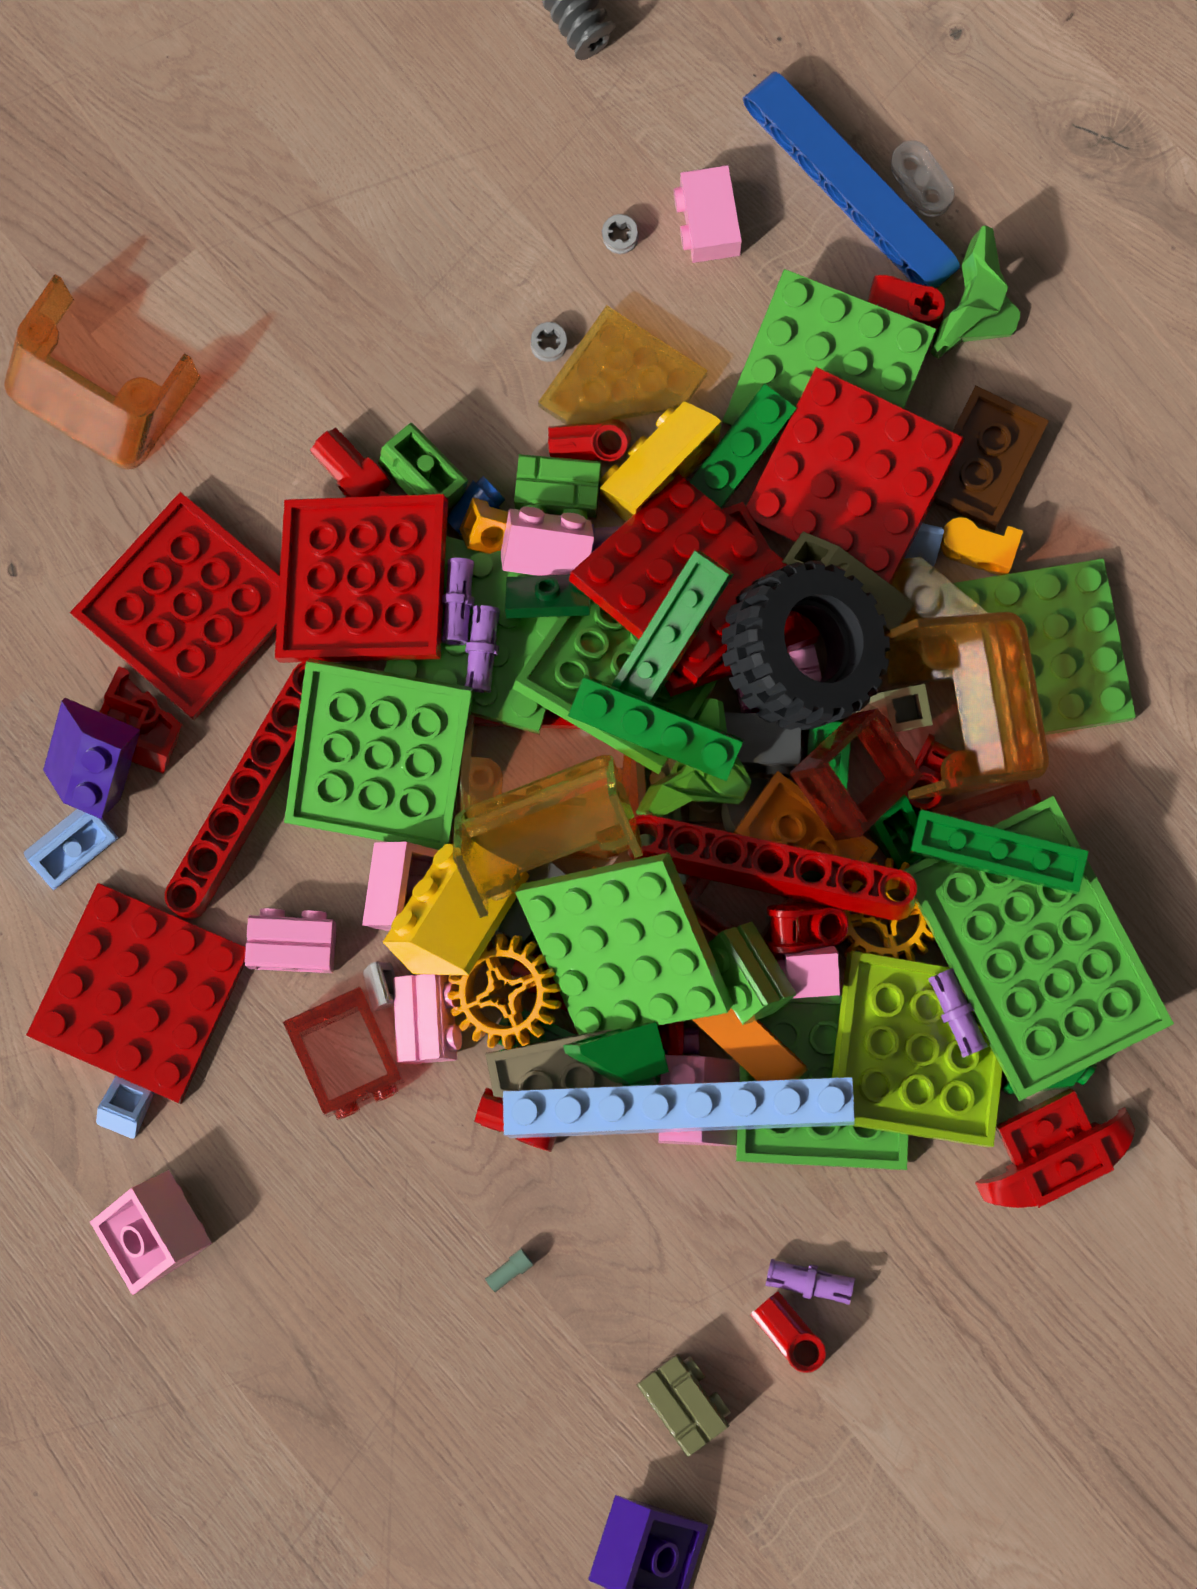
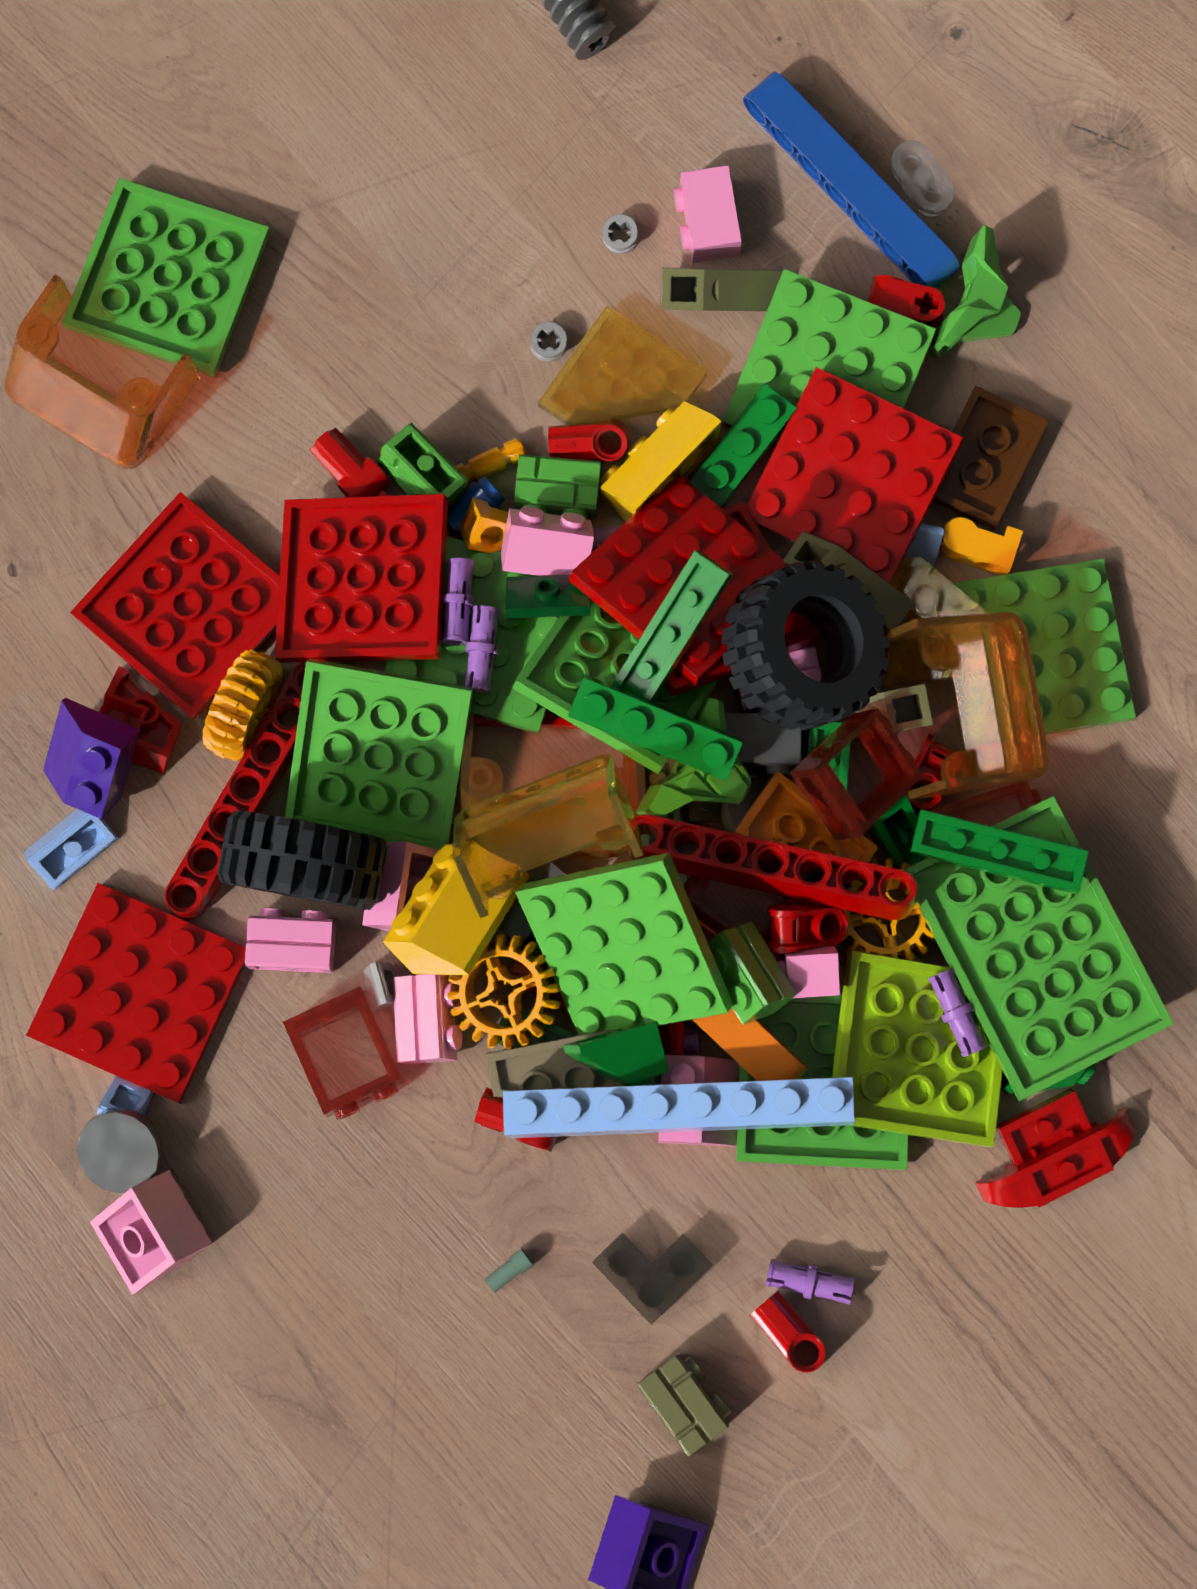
none -> bright green plate [62,178,271,378]
none -> tile [77,1108,162,1193]
none -> light orange gear [202,649,284,762]
none -> black tyre [217,810,387,910]
none -> light orange axle [455,438,526,487]
none -> clear smoke plate [592,1232,713,1325]
none -> olive slope [660,267,782,311]

